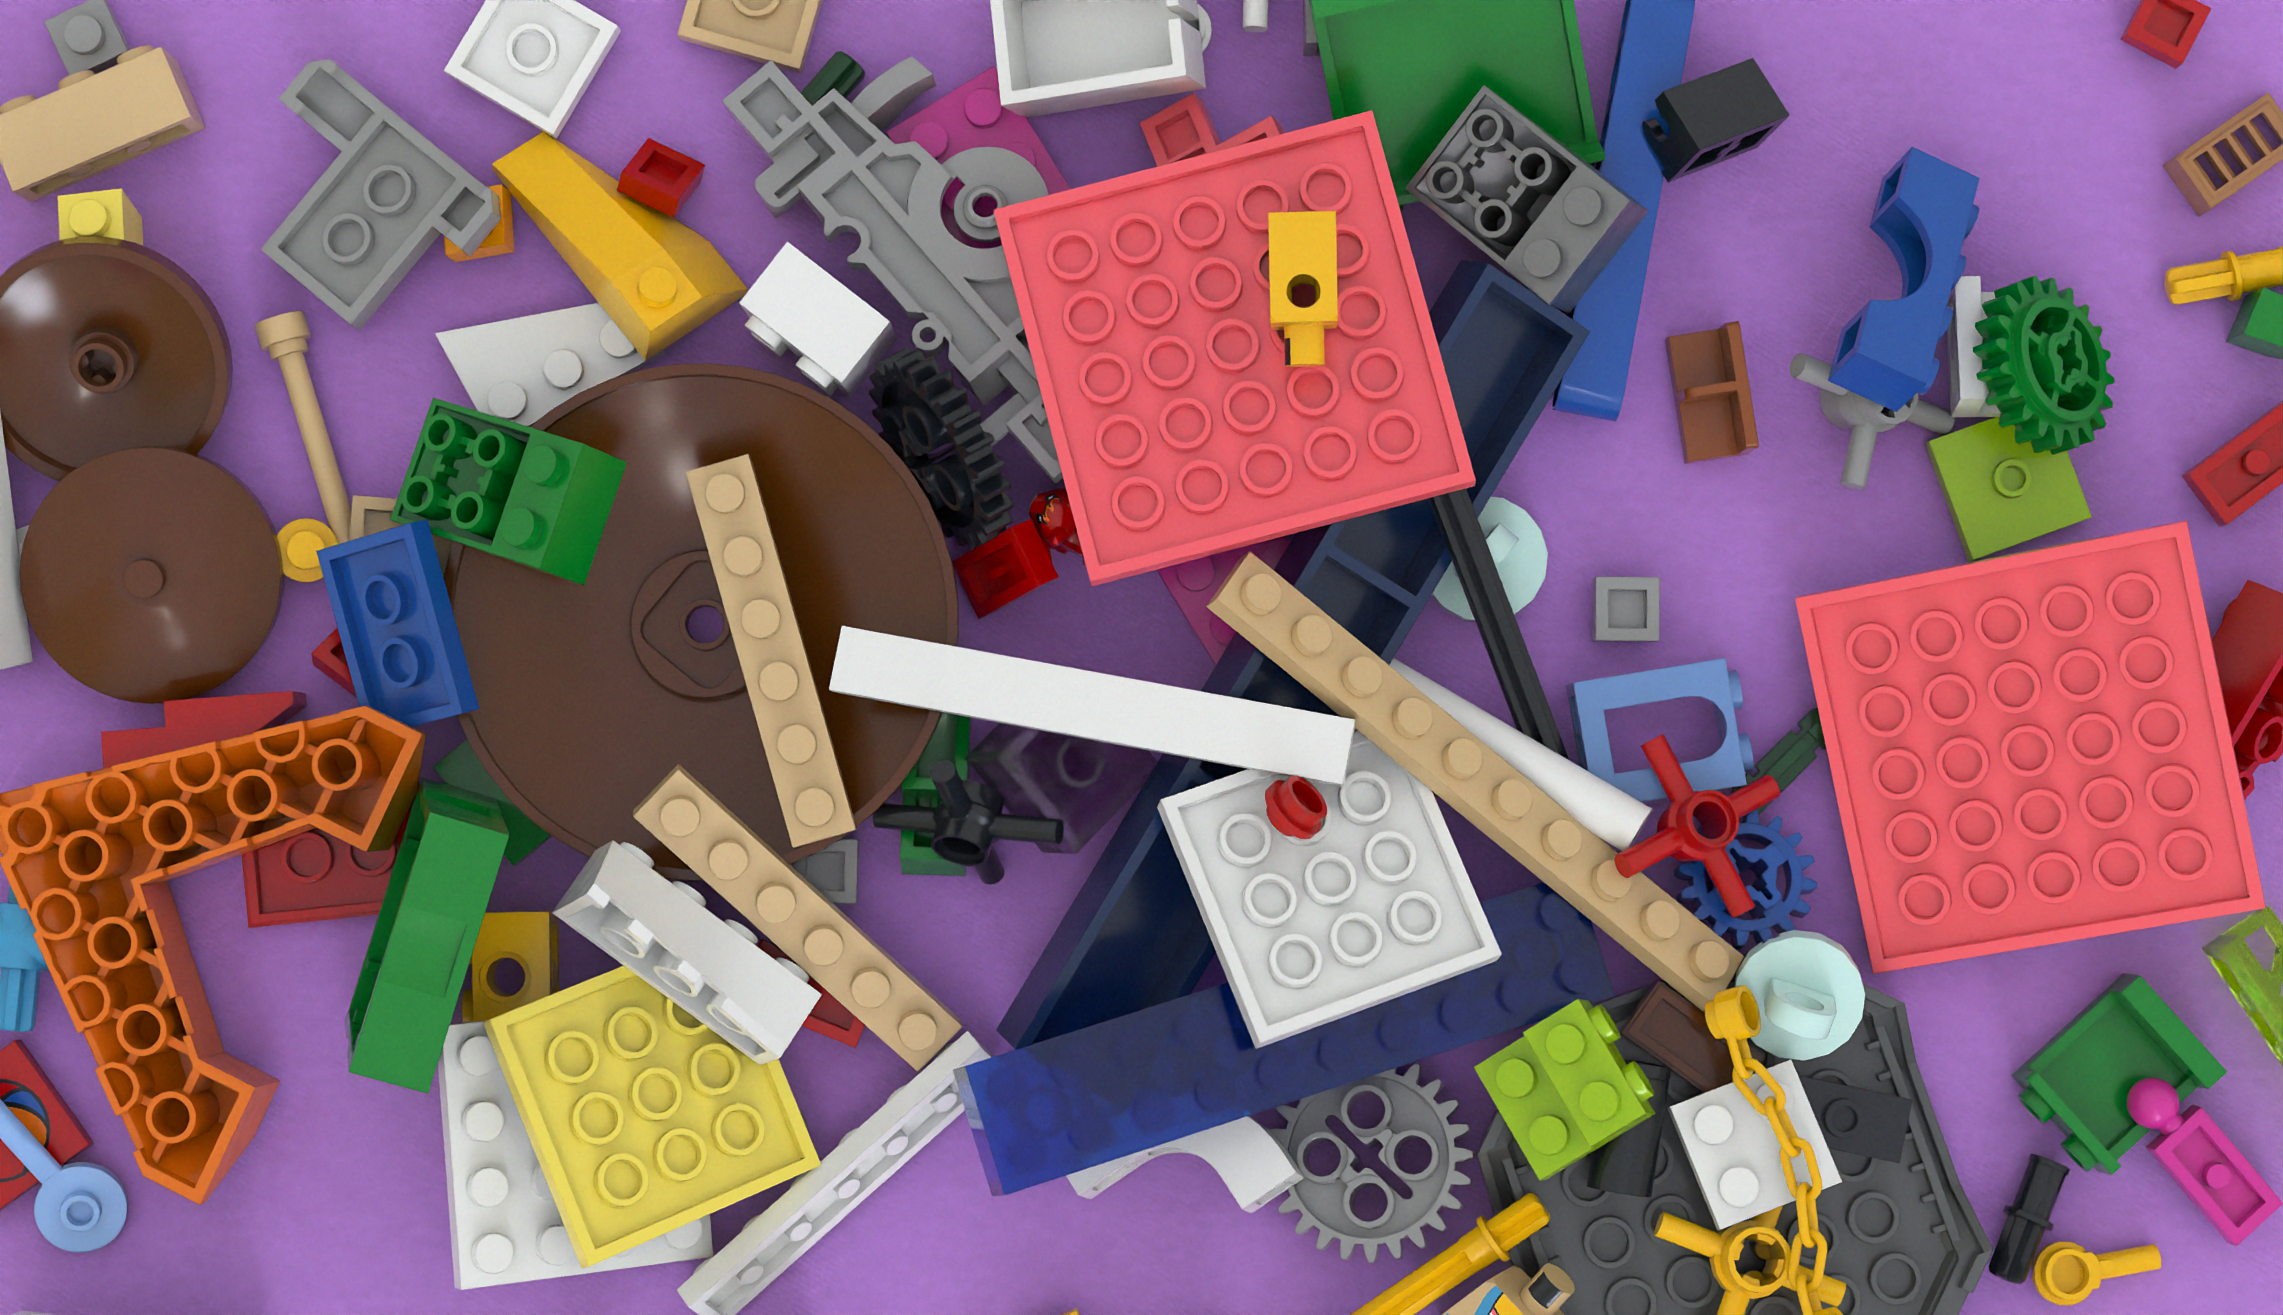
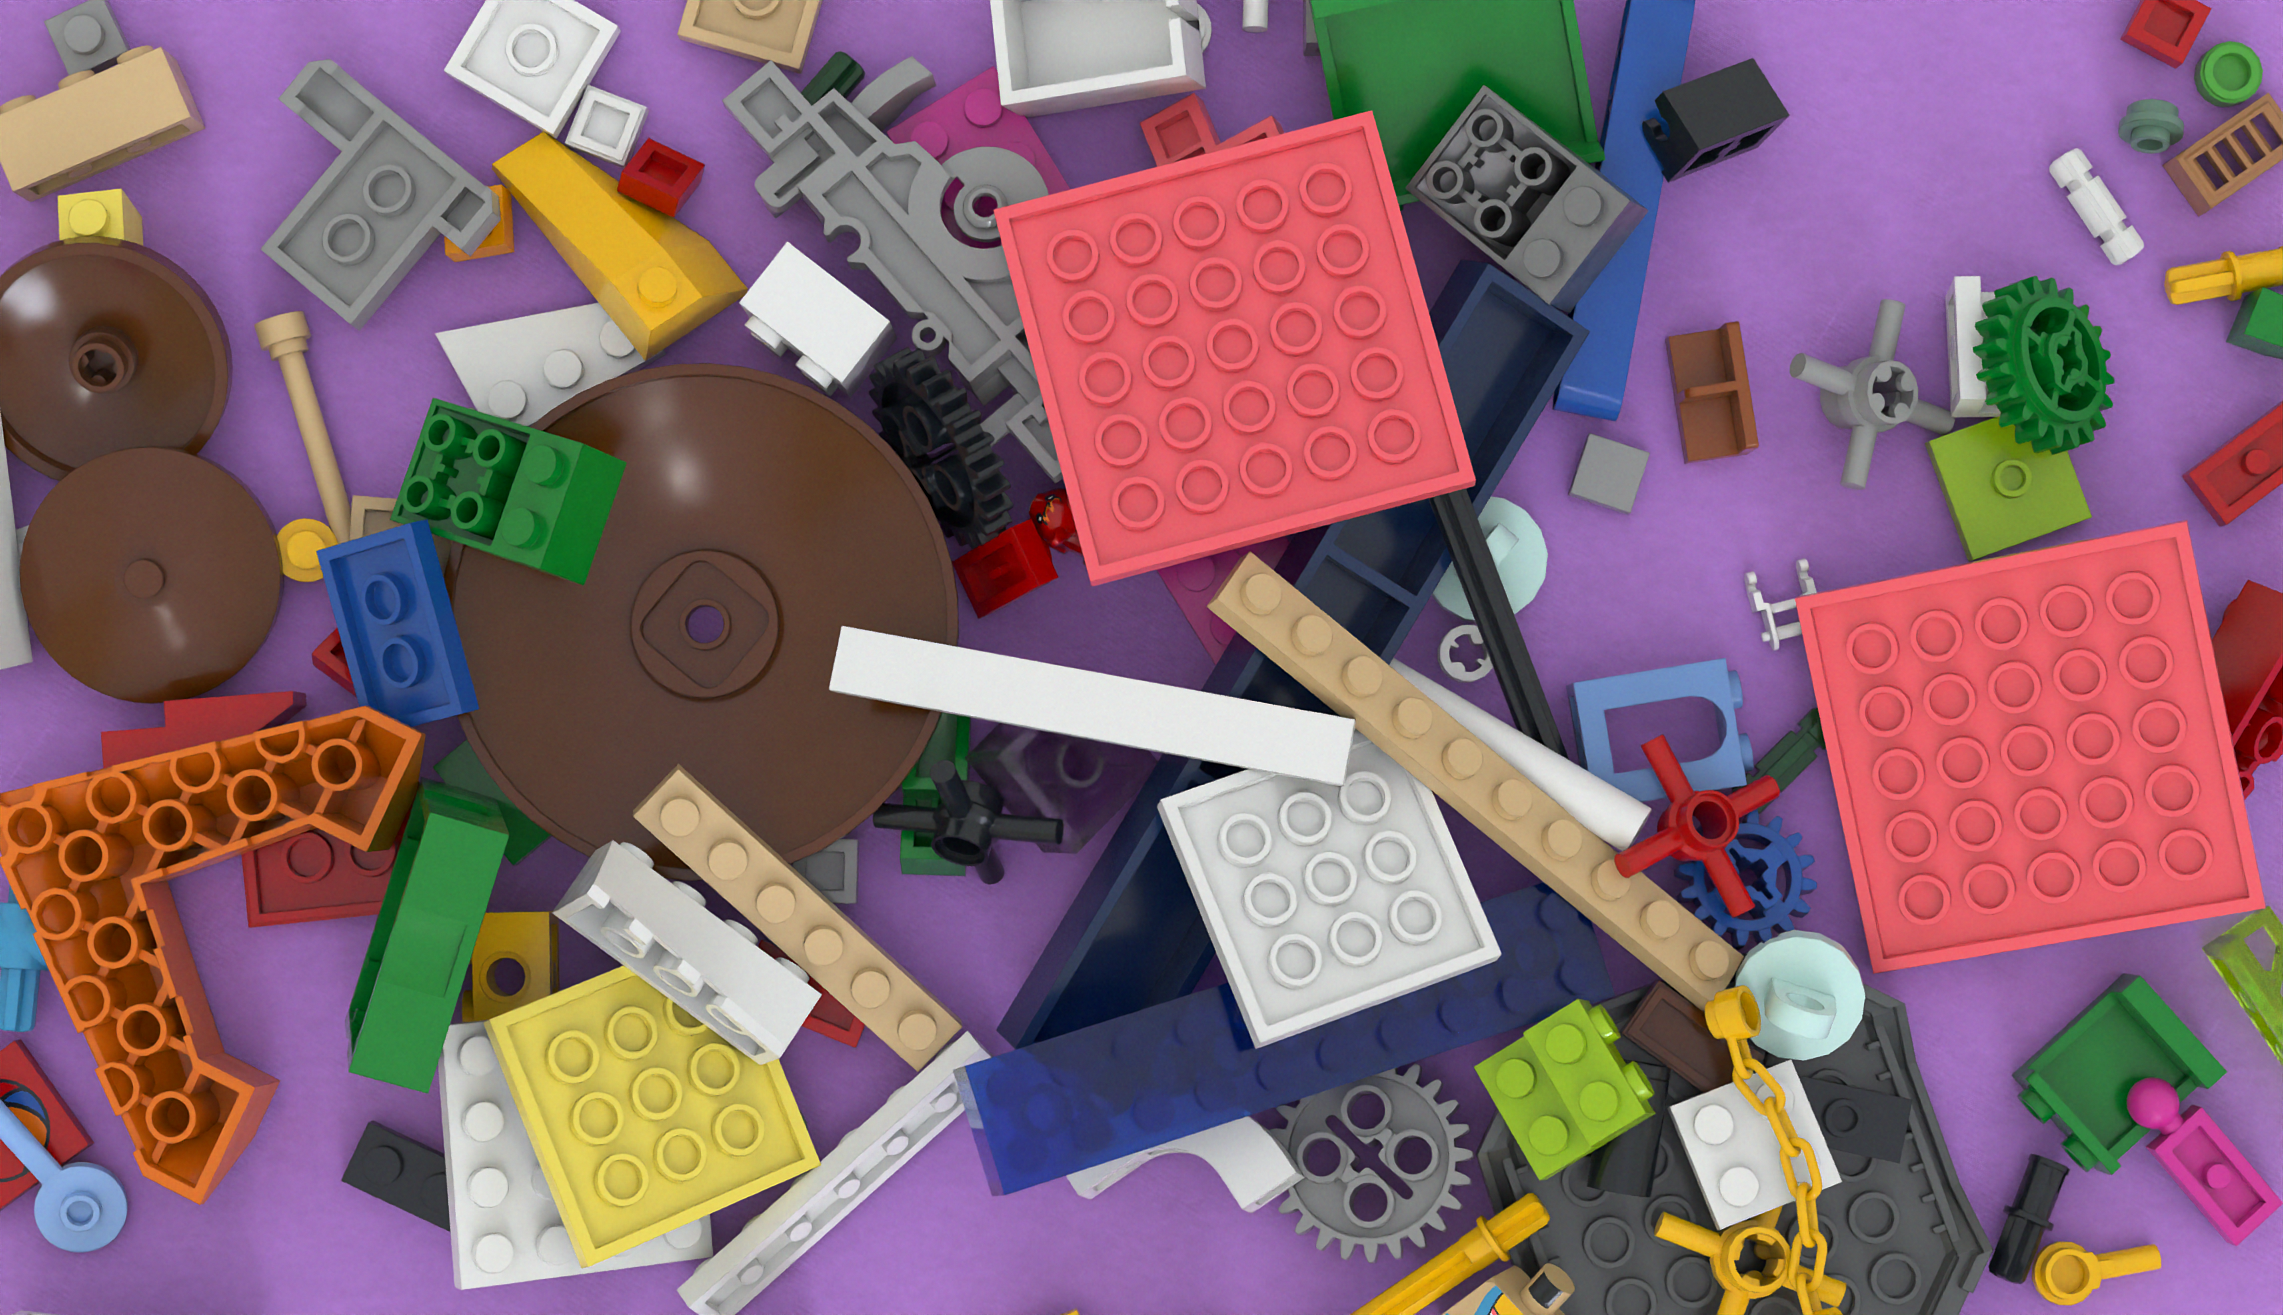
tan plate [686,454,857,848] -> none
red plate [1265,776,1327,840] -> none
yellow torso [1268,211,1338,367] -> none
light grey plate [1592,577,1660,642] -> none
blue arch [1828,147,1980,412] -> none
none -> black plate [341,1120,450,1232]
none -> white tile [565,85,649,168]
none -> white bush [1437,625,1493,683]
none -> light grey tile [1568,433,1650,515]
none -> white piece [1744,558,1817,651]
none -> white axle [2049,148,2144,265]
none -> sand green plate [2118,99,2184,154]
none -> bright green tile [2194,41,2263,108]

